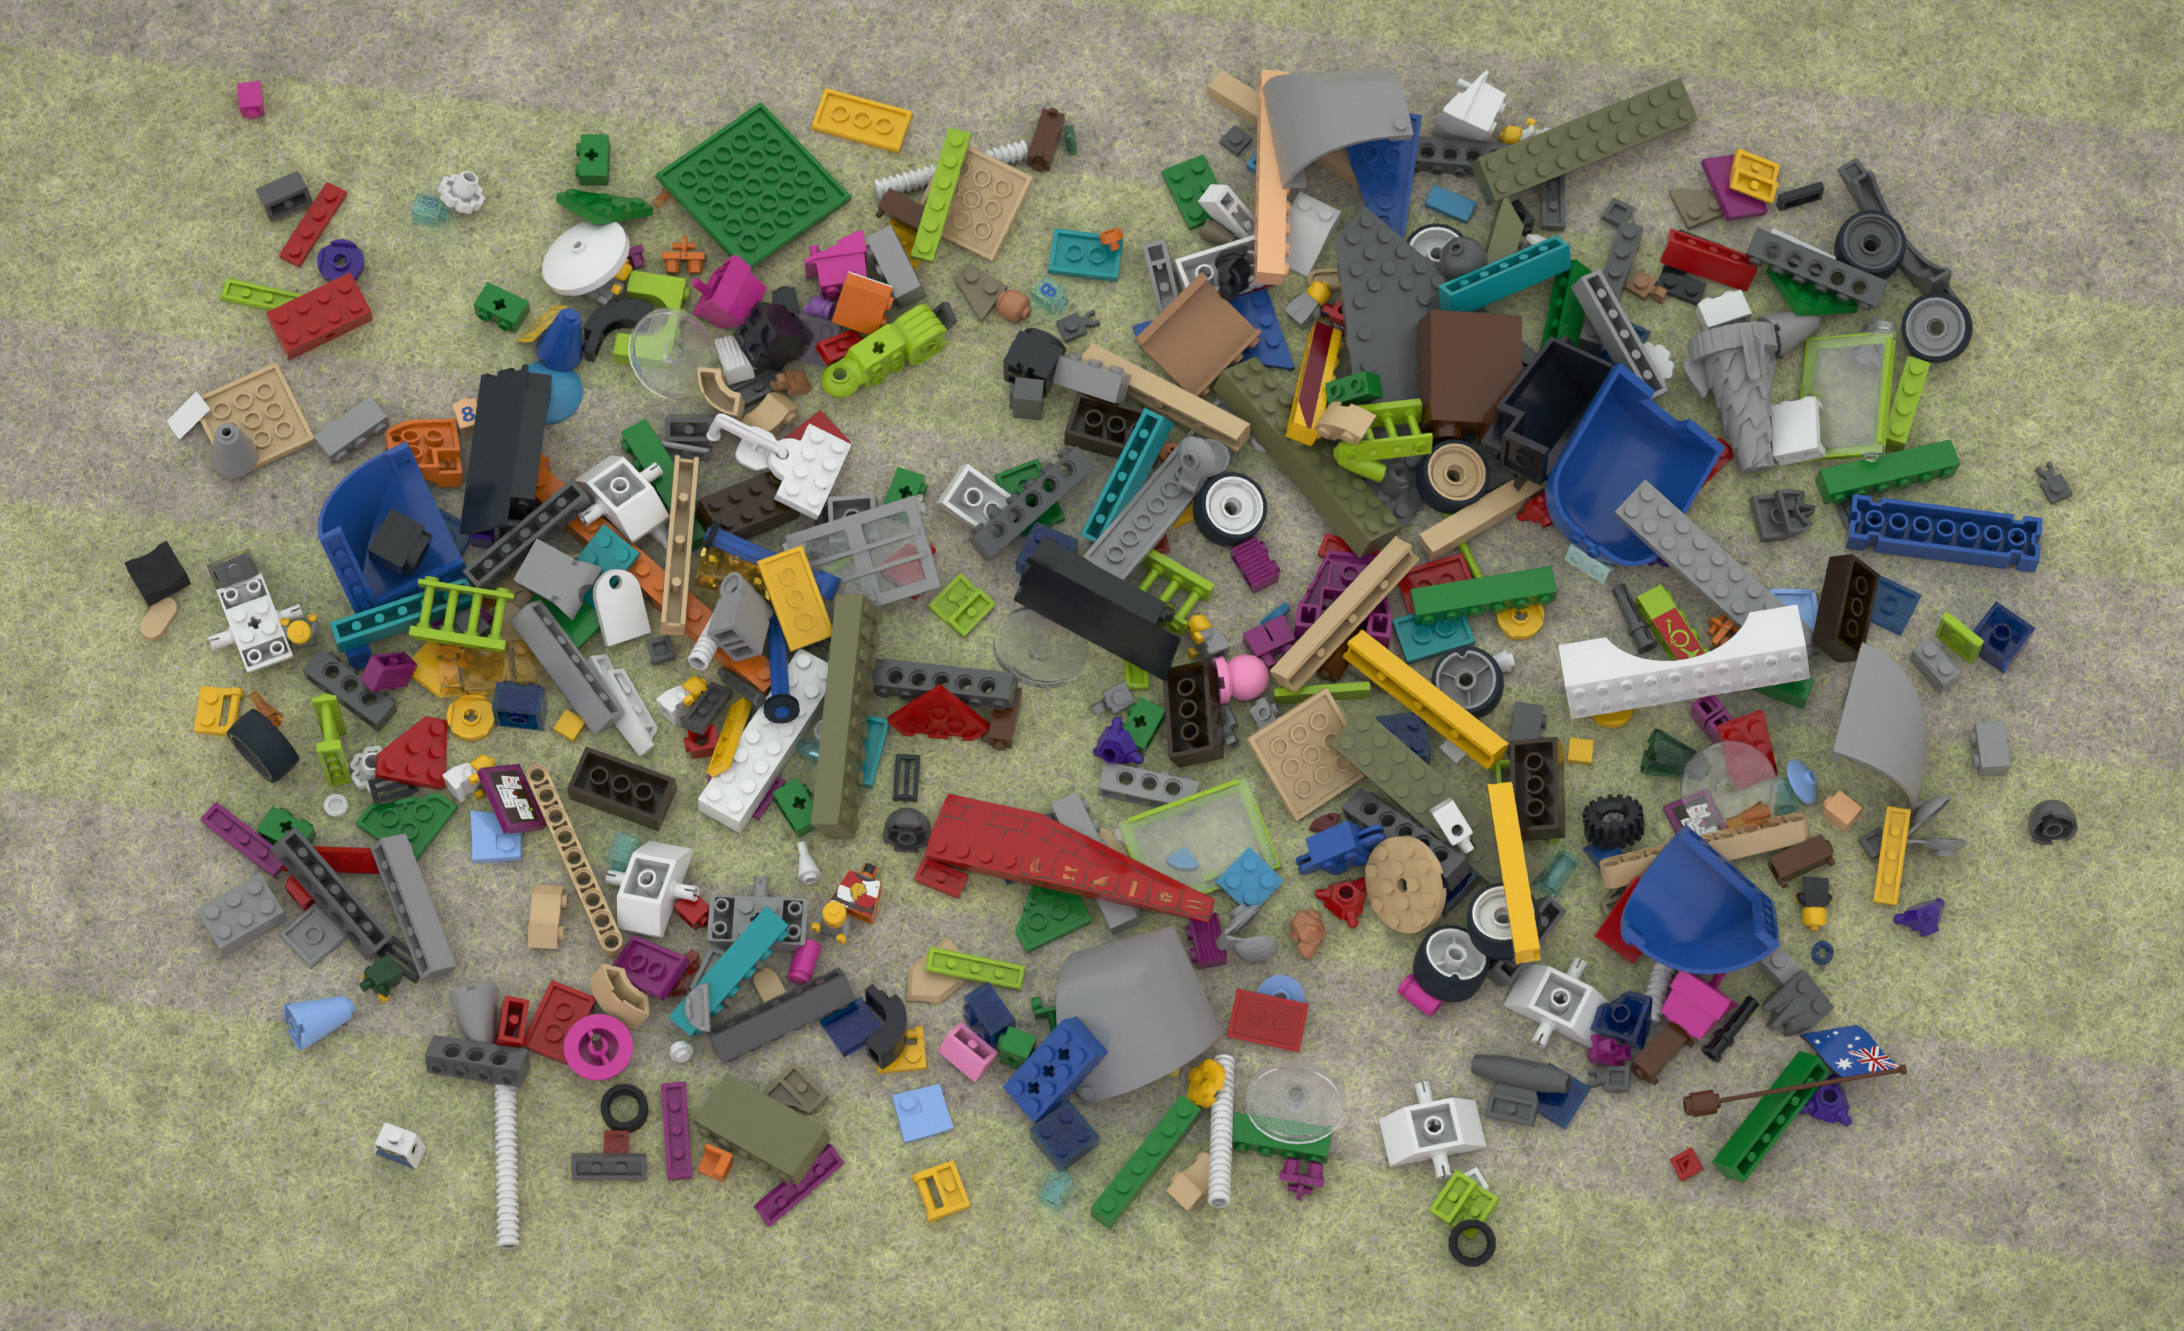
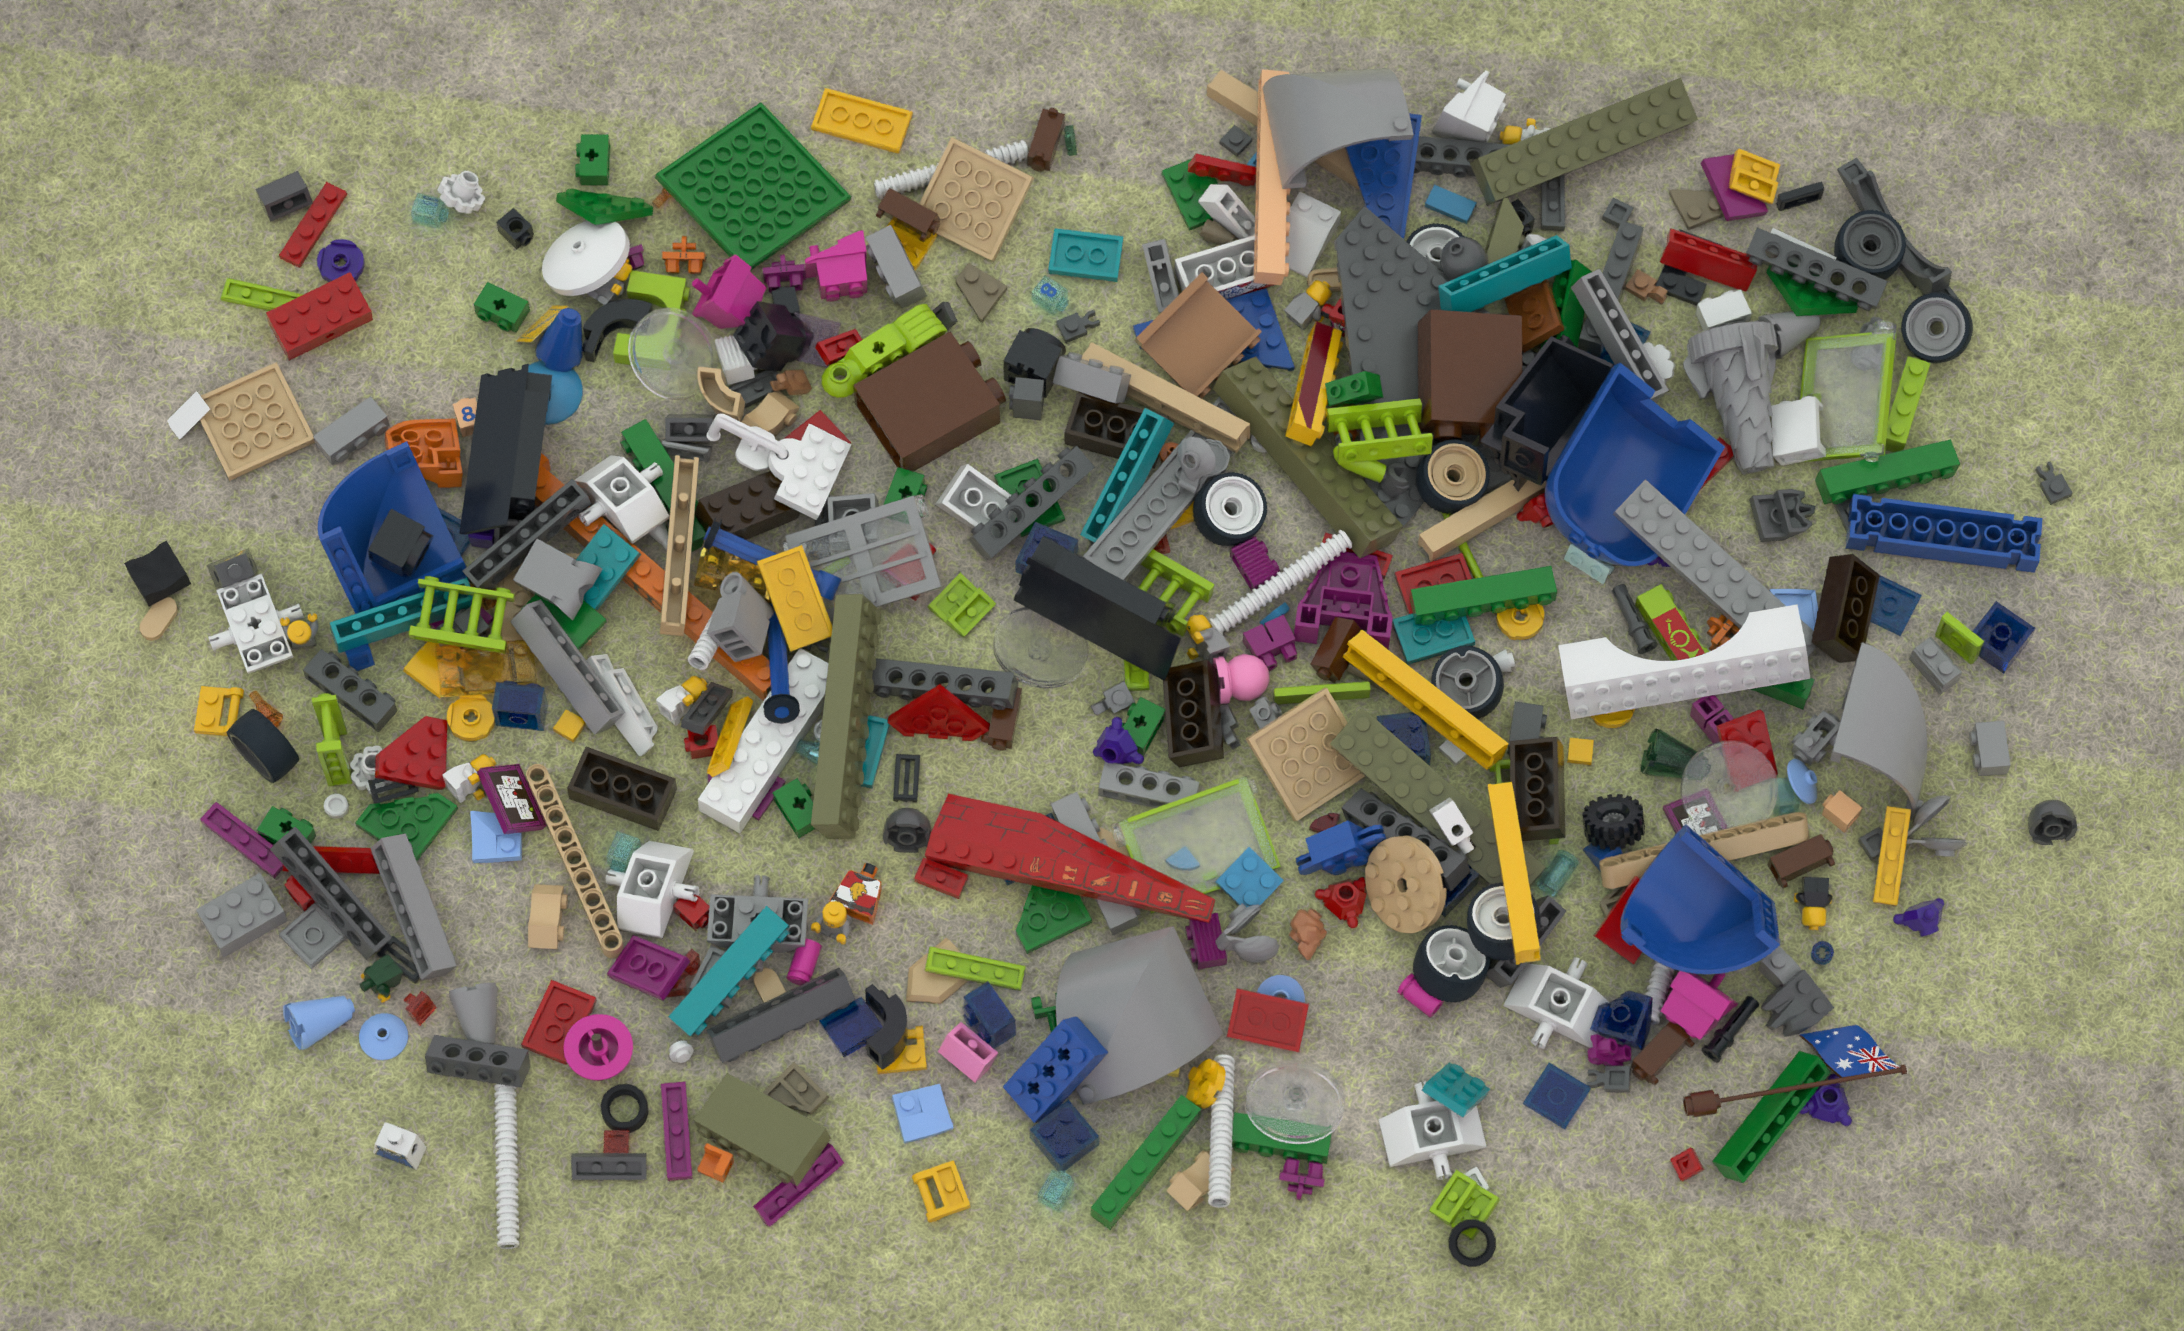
light grey cone [210,423,258,479] -> none
dark pink brick [237,81,265,119] -> none
magenta brick [360,651,417,692] -> none
red brick [495,995,530,1048] -> none
tan brick [589,964,649,1030] -> none
white tile [593,569,651,646] -> none
dark grey plate [646,635,676,666] -> none
light grey tile [685,983,711,1032] -> none
dark grey piece [717,667,766,707] -> none
white cone [797,841,822,885] -> none
medium lavender animal [802,295,837,321] -> none
orange piece [832,271,894,335] -> none
lime plate [910,127,972,264] -> none
nougat head [996,289,1032,323] -> none
green brick [997,1026,1037,1070] -> none
orange tile [1099,228,1124,251] -> none
black hair [1215,245,1251,300] -> none
tan tile [1270,536,1420,693] -> none
tan brick [1314,401,1376,446] -> none
dark grey plate [1471,1054,1571,1127] -> none
clear orange cone [1726,800,1772,828] -> none
none -> light blue dish [359,1013,408,1060]
none -> clear red tile [404,991,437,1026]
none -> black brick [496,208,534,250]
none -> magenta hips [763,254,806,293]
none -> reddish brown brick [853,331,1006,472]
none -> red plate [1188,153,1256,186]
none -> white piece [1209,530,1352,635]
none -> teal plate [1421,1062,1490,1117]
none -> dark orange plate [1505,279,1564,352]
none -> light grey brick [1791,710,1840,766]

